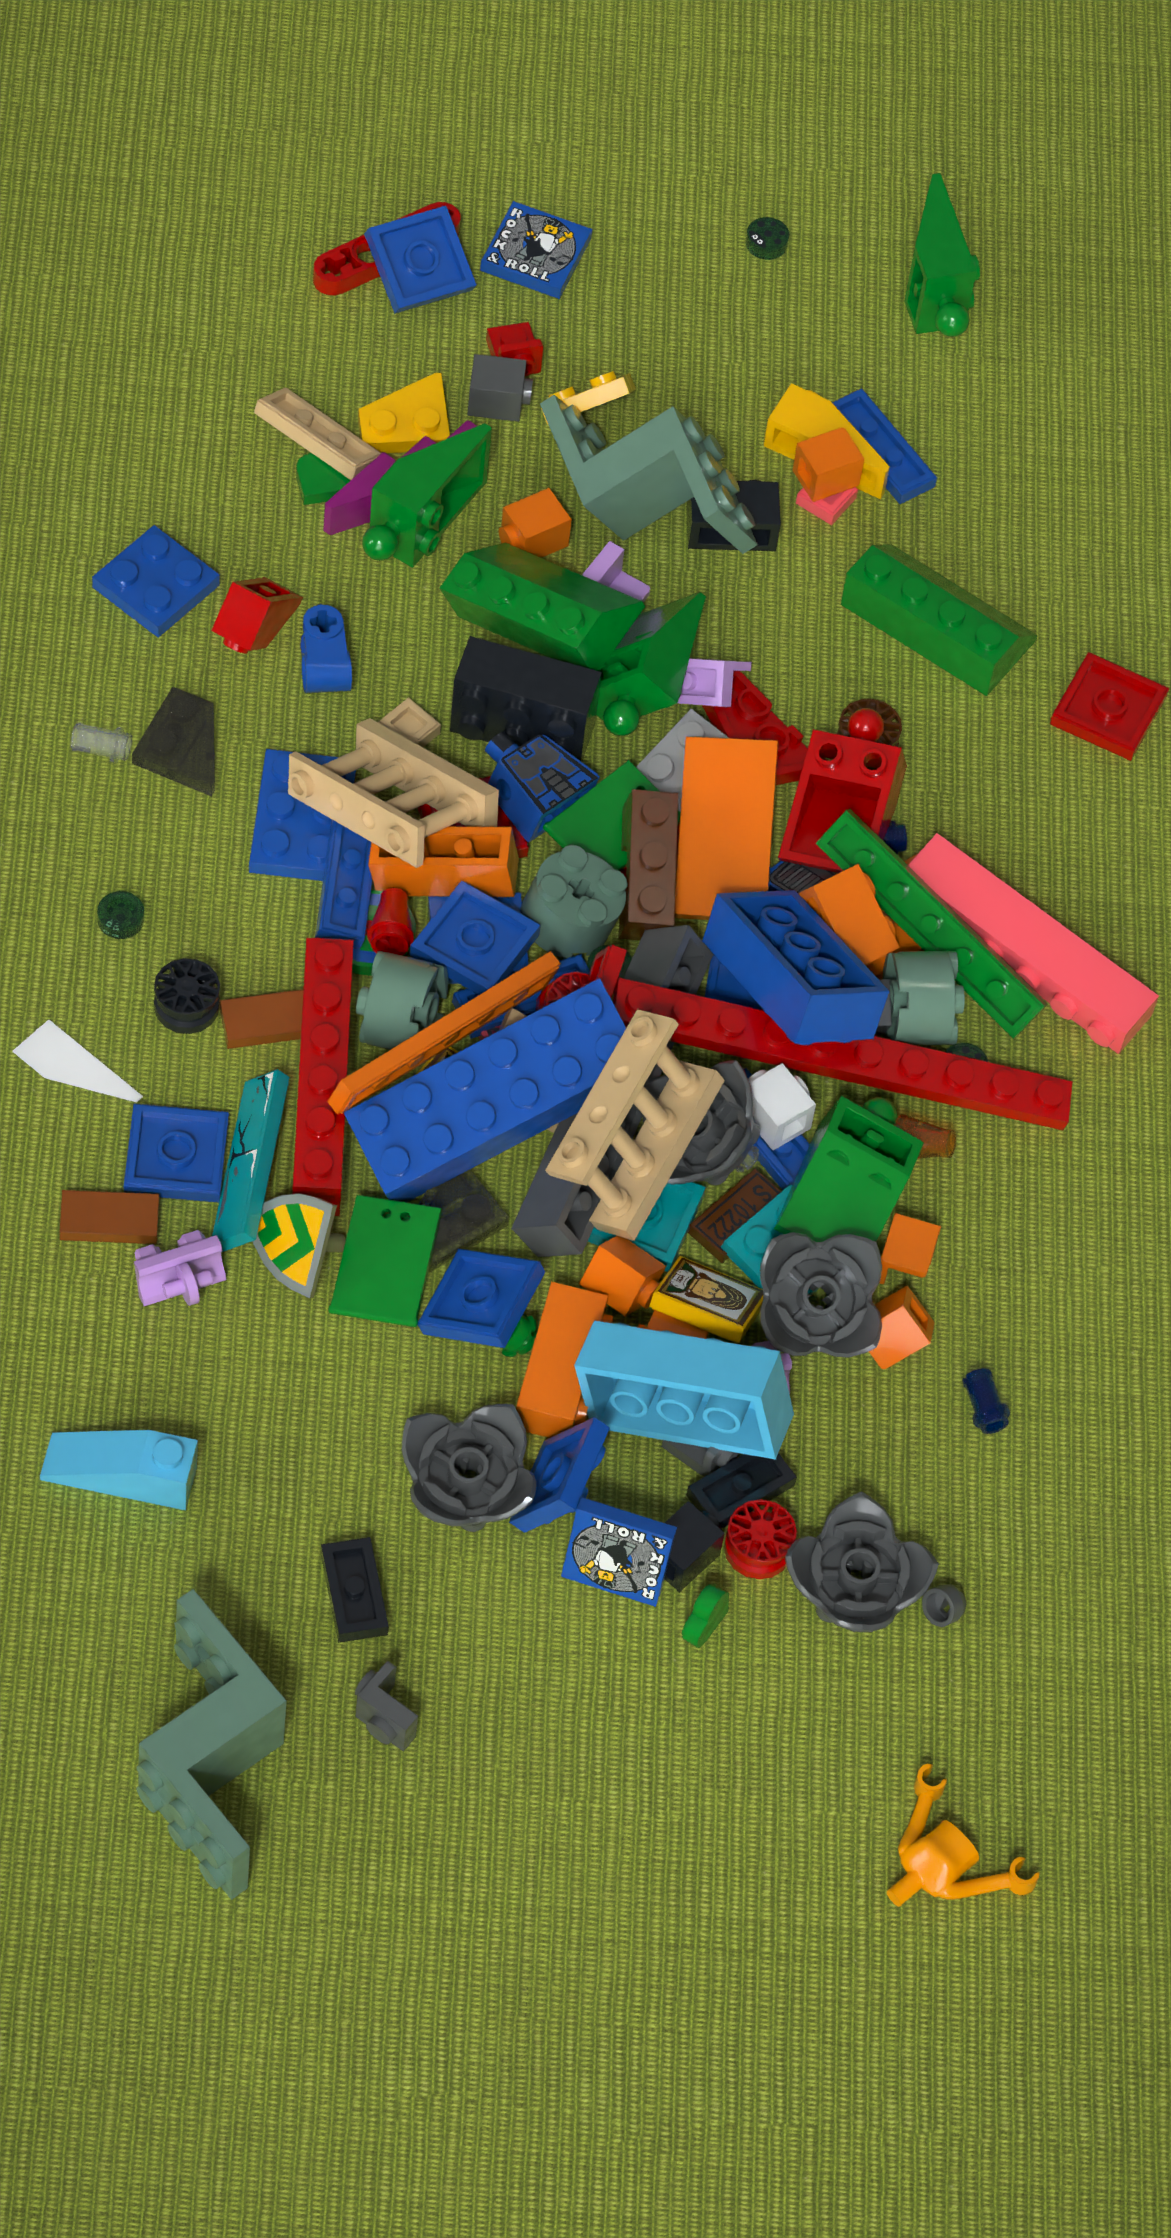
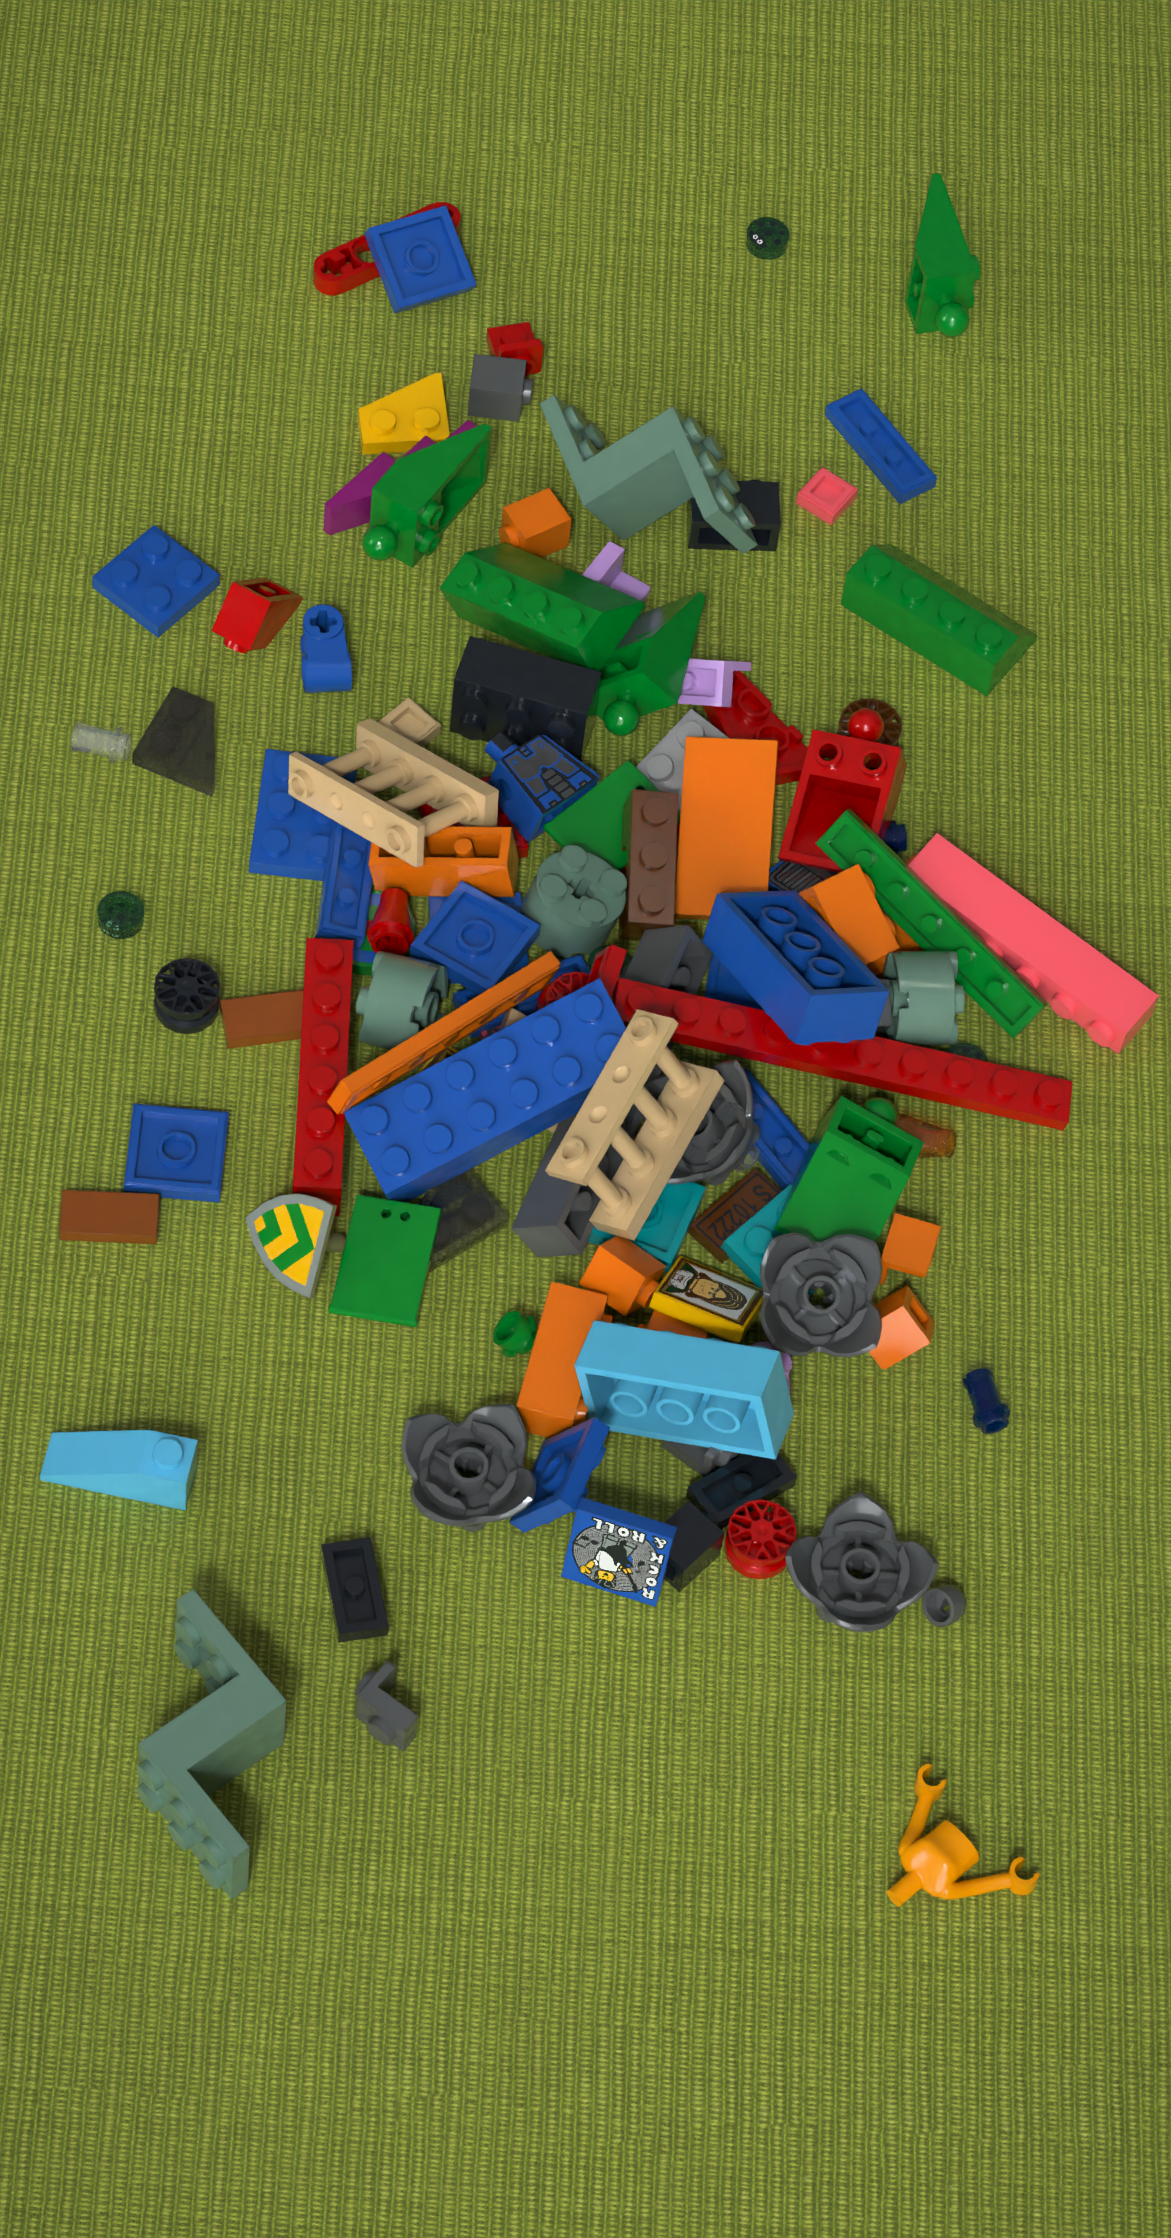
white sticker [12,1020,143,1103] -> none
lavender hips [134,1230,226,1306] -> none
teal tile [212,1069,289,1252] -> none
tan tile [254,388,381,480] -> none
green tile [296,453,350,505] -> none
blue tile [418,1249,545,1348] -> none
tile [480,201,592,299] -> none
yellow wing [541,371,636,425] -> none
green tile [682,1583,729,1648] -> none
white brick [748,1063,816,1150] -> none
yellow slope [764,383,890,500] -> none
orange panel [793,428,864,502] -> none
red tile [1050,652,1169,761] -> none

